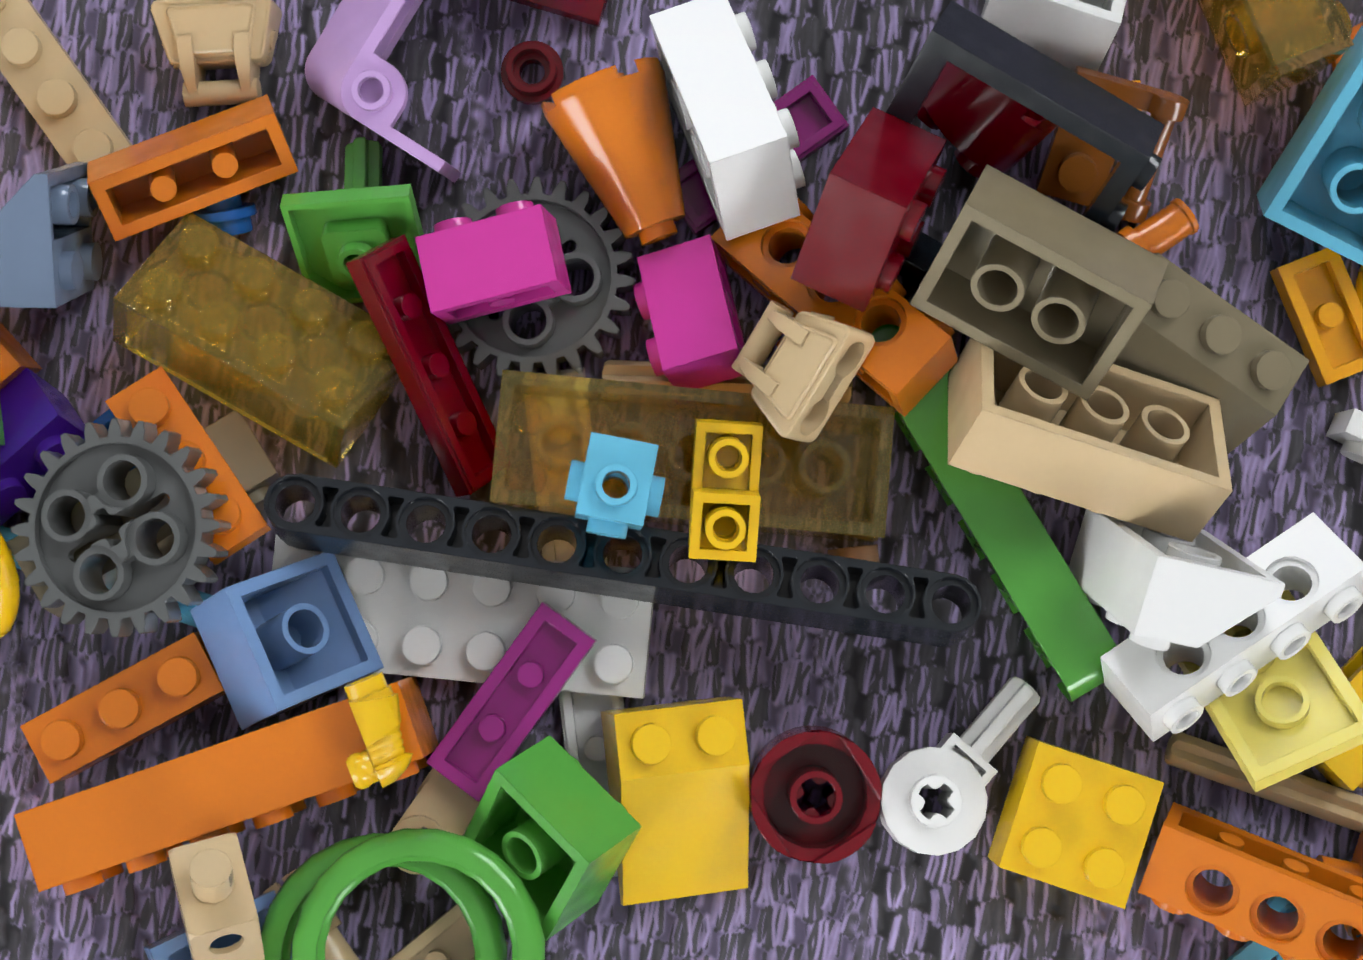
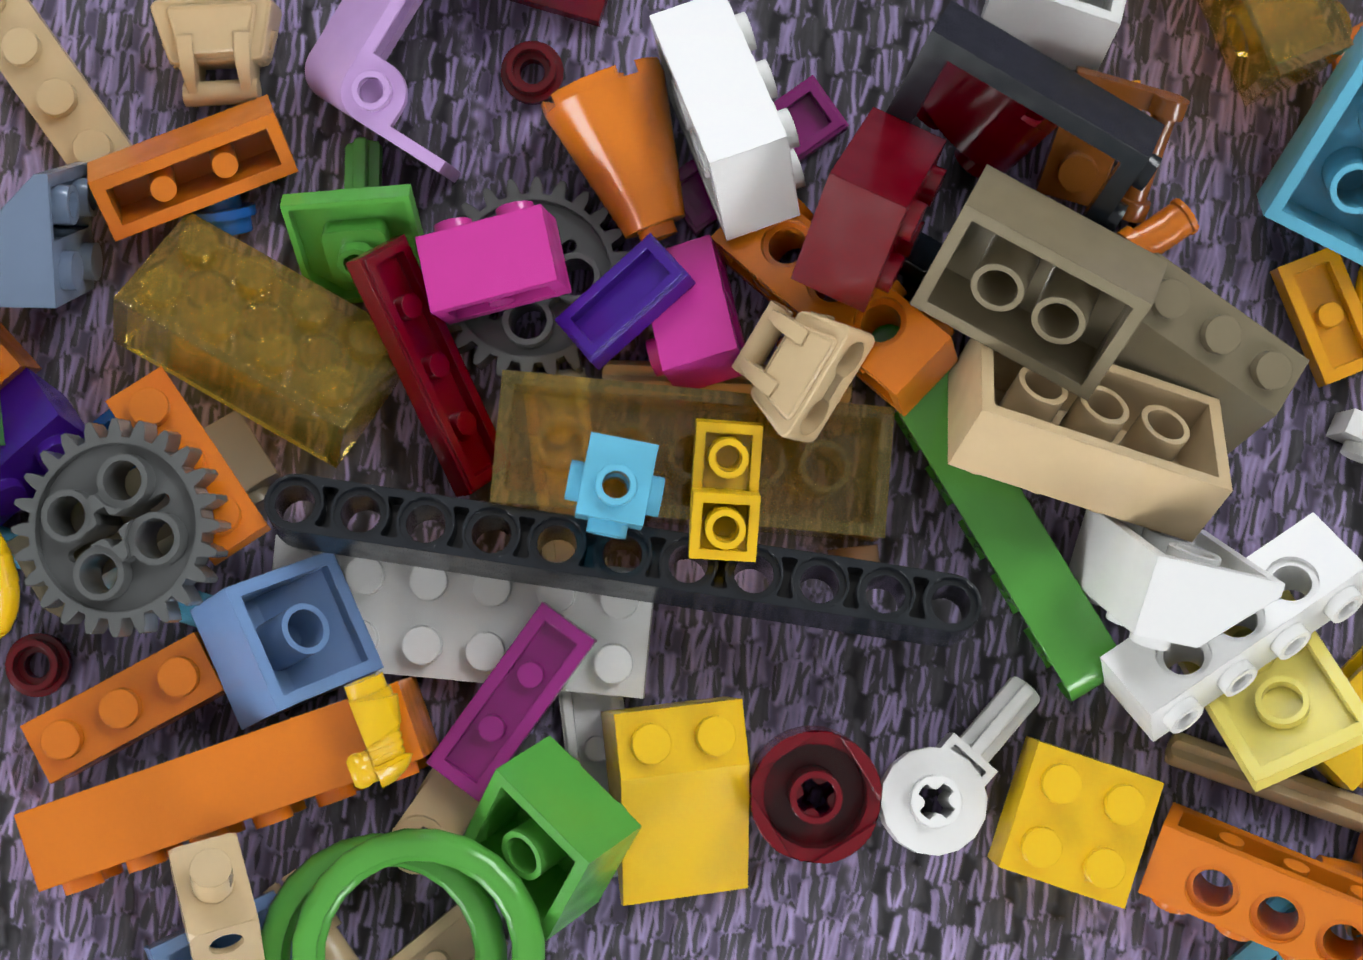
none -> dark red plate [5,633,72,697]
none -> dark purple tile [554,233,696,370]

